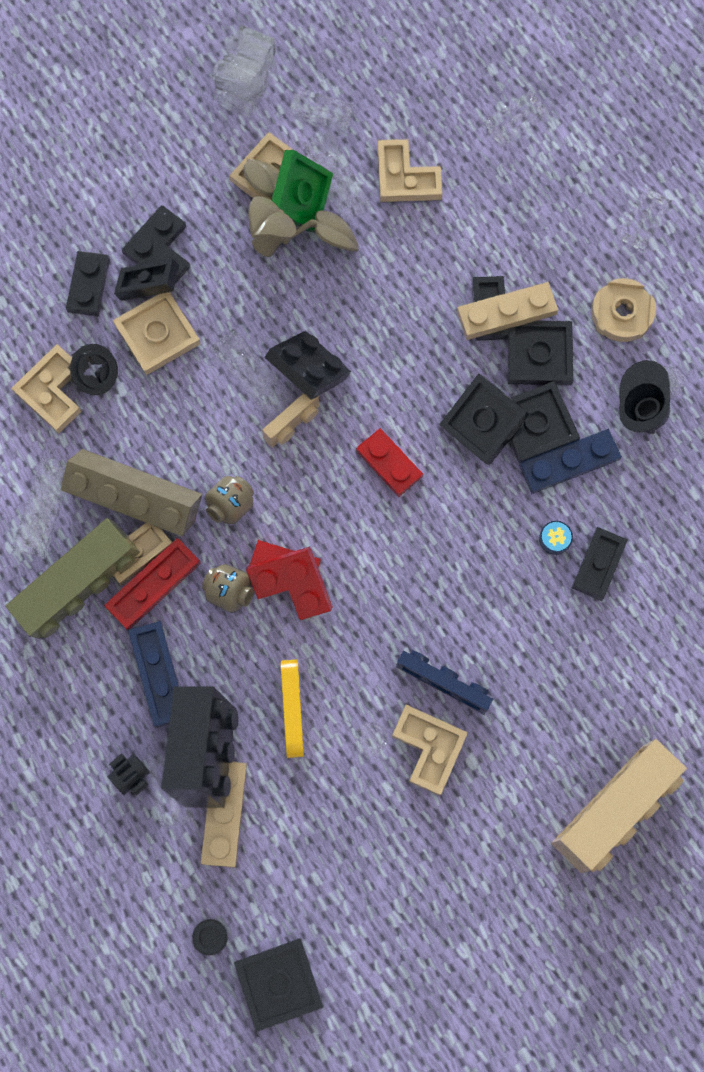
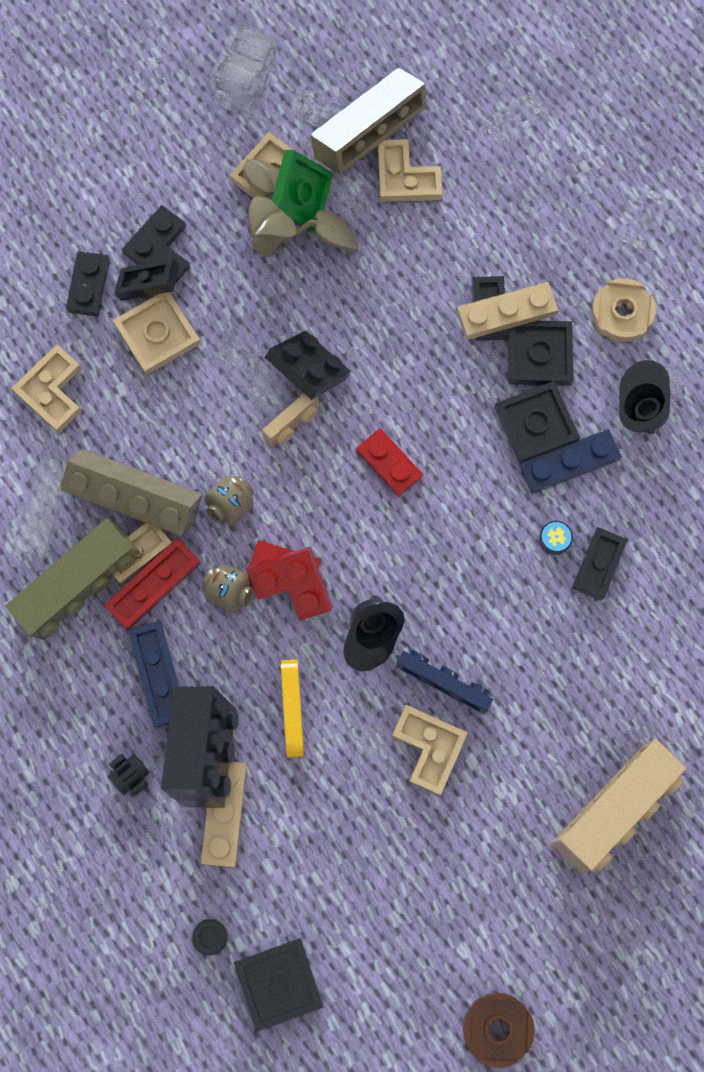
black gear [67,344,118,396] -> none
black plate [439,373,530,465] -> none
none -> brick [310,68,427,175]
none -> black piece [343,595,405,671]
none -> reddish brown plate [462,992,535,1068]

